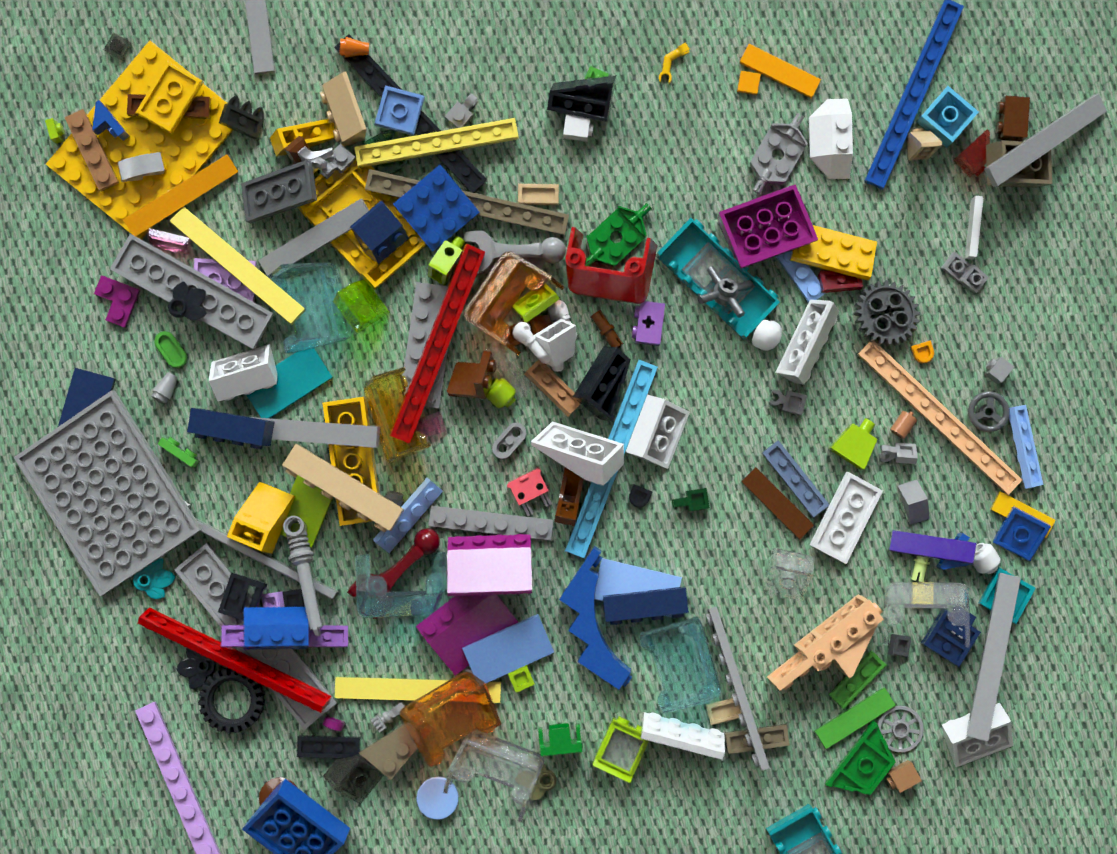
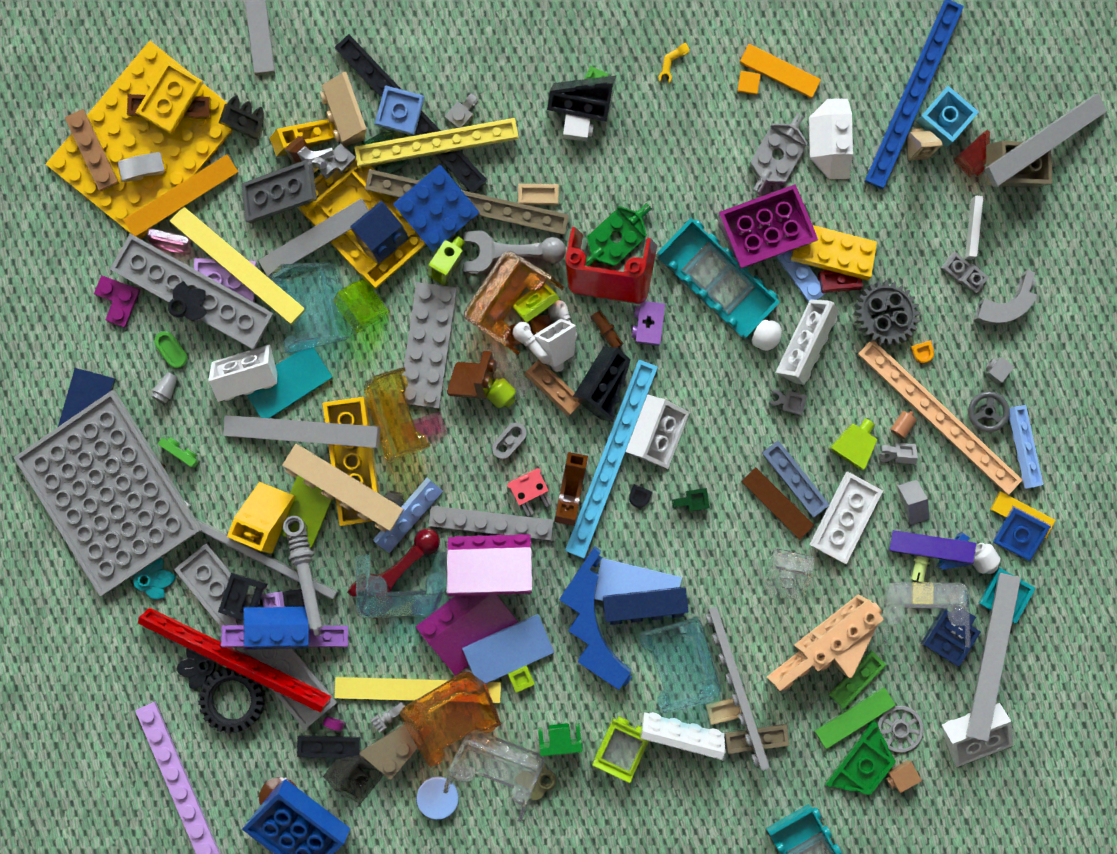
lime plate [45,118,65,144] -> none
blue slope [92,100,129,141] -> none
clear smoke plate [103,32,132,61] -> none
dark blue brick [187,408,274,449] -> none
orange cone [339,37,369,57] -> none
red plate [389,244,485,444] -> none
white slope [531,421,624,486] -> none
dark grey bar [698,266,753,318] -> none
dark grey tile [888,634,911,657] -> none
reddish brown brick [995,95,1030,142] -> none
none -> light grey arch [974,270,1037,325]

